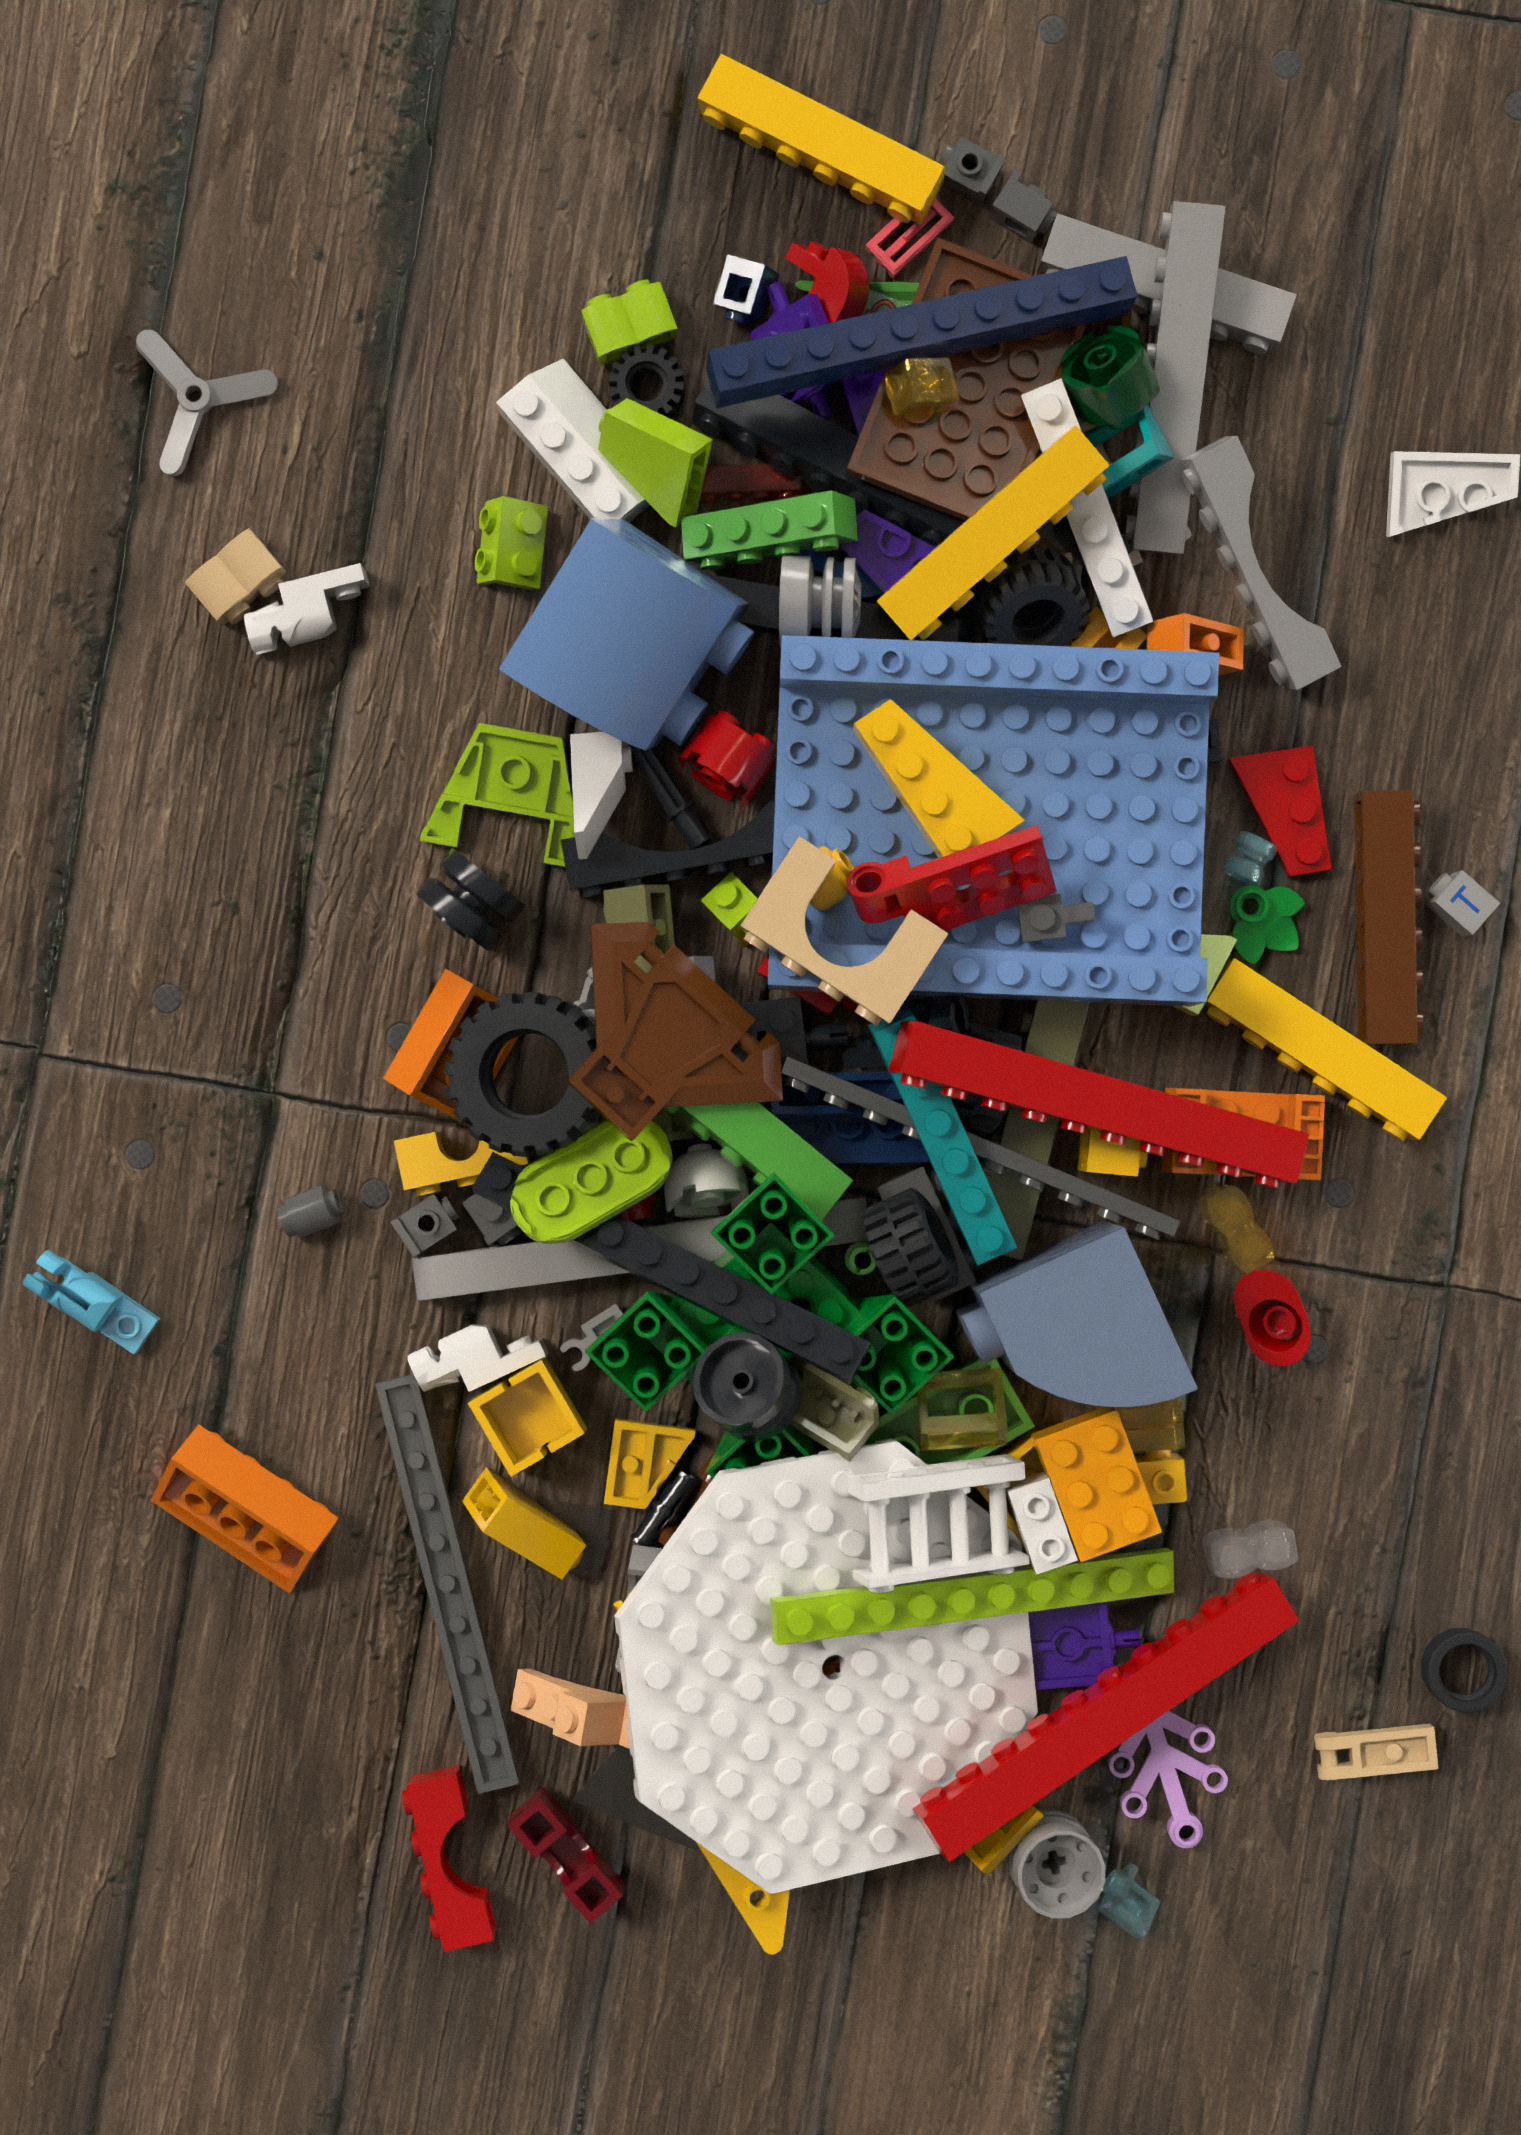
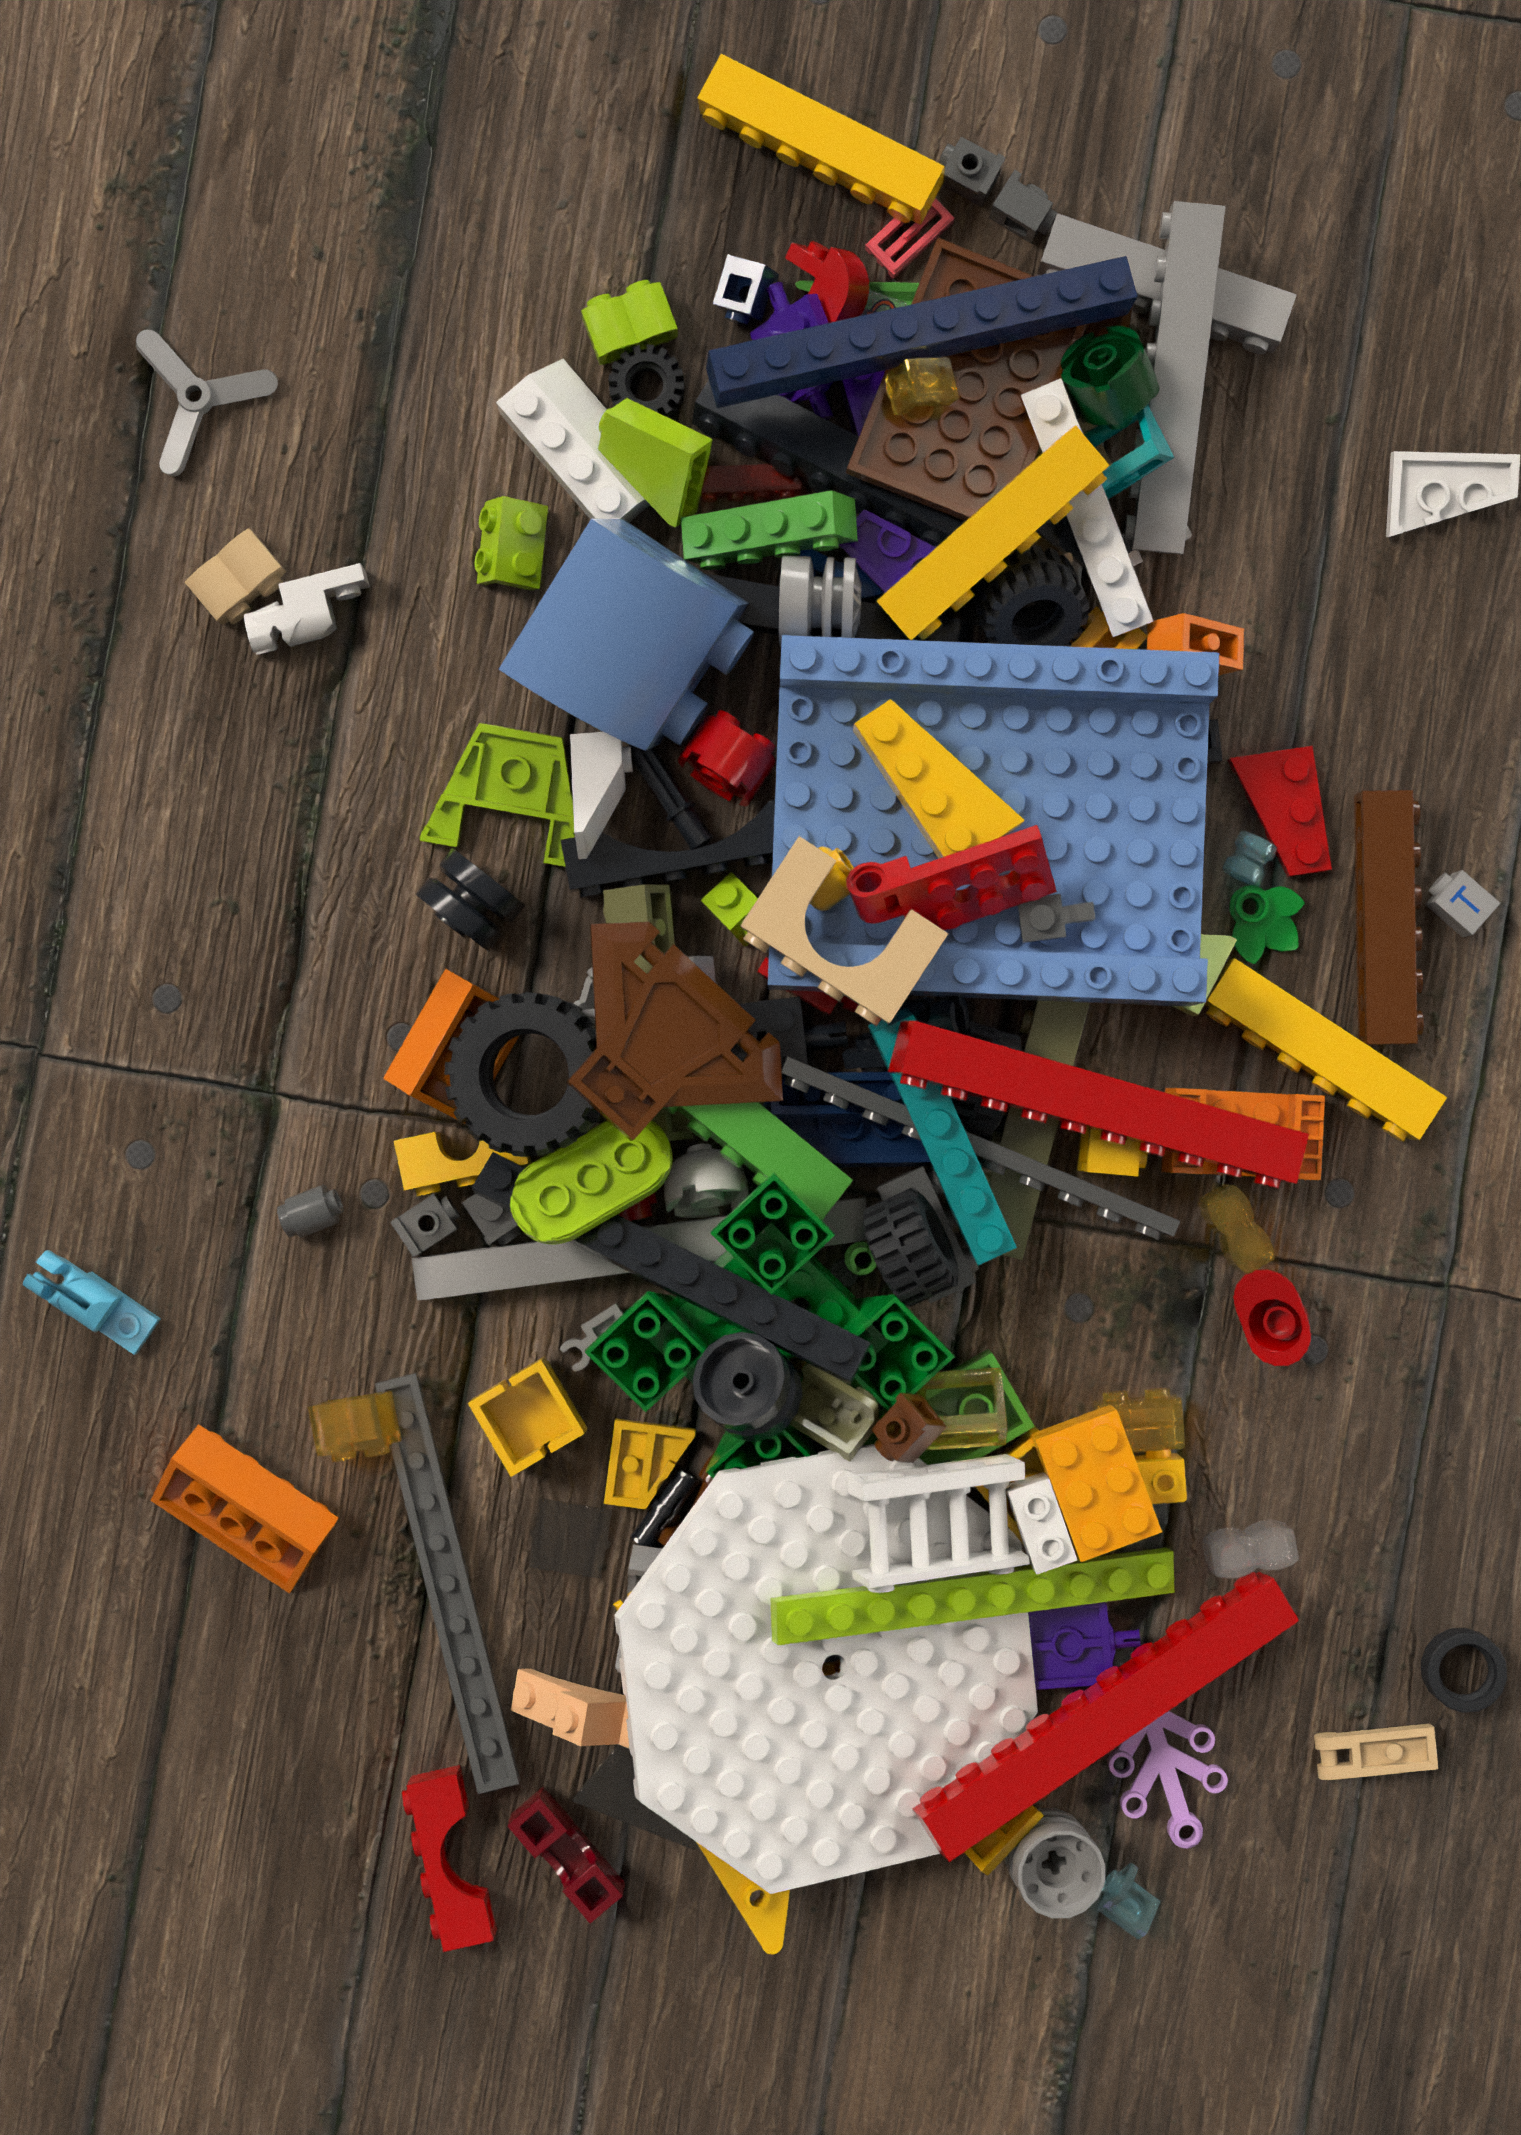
white plate [407,1325,549,1392] -> none
yellow slope [462,1467,587,1580] -> none
sand blue brick [955,1221,1198,1407] -> none
light grey arch [1181,436,1342,690] -> none
none -> clear yellow brick [307,1391,402,1462]
none -> reddish brown brick [871,1393,947,1463]

